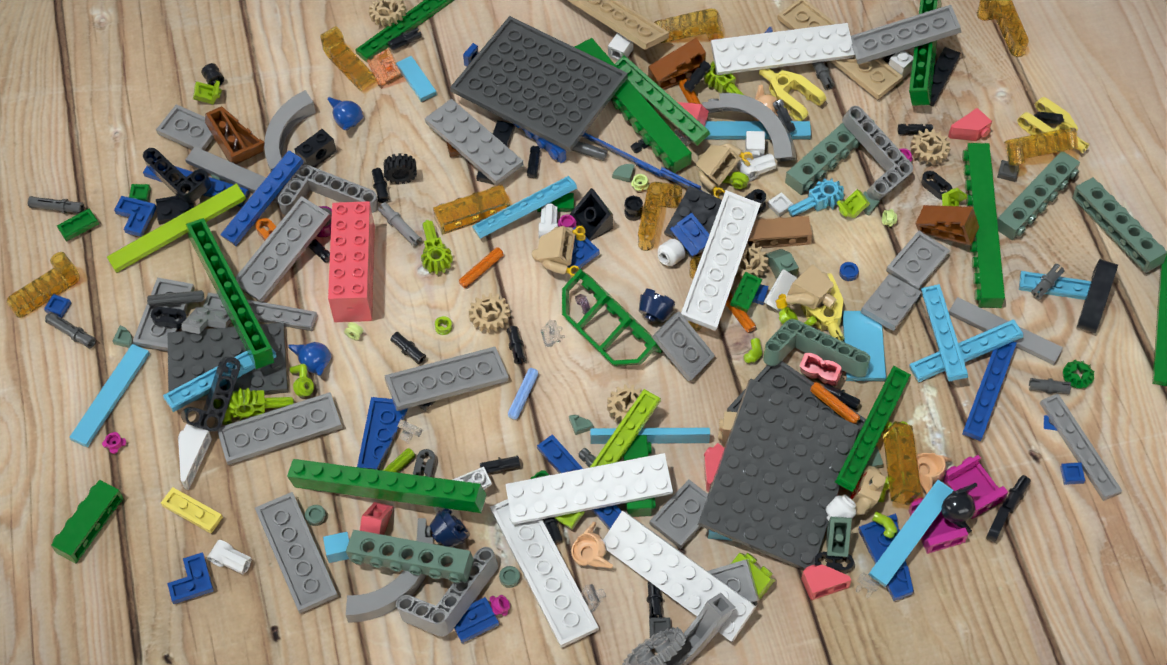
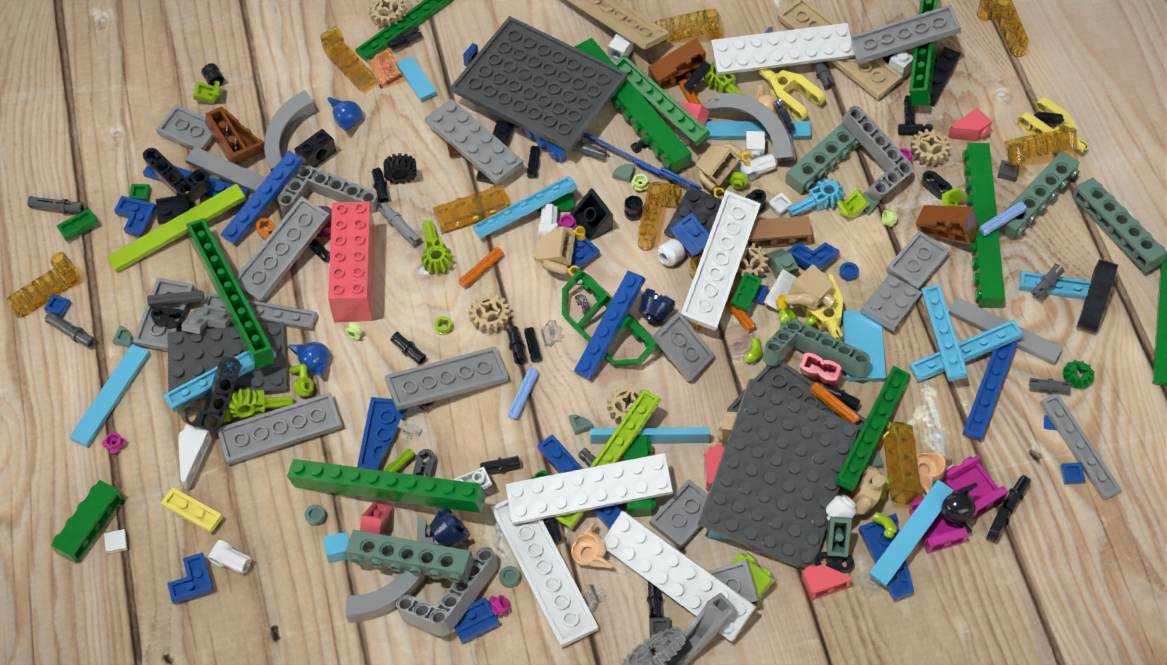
light grey plate [255,492,338,614] -> none
none -> white tile [104,529,128,554]
none -> black axle [524,327,541,363]
none -> blue plate [574,271,646,380]
none -> blue plate [787,242,840,270]
none -> black axle [904,95,915,126]
none -> light blue axle [979,202,1026,236]

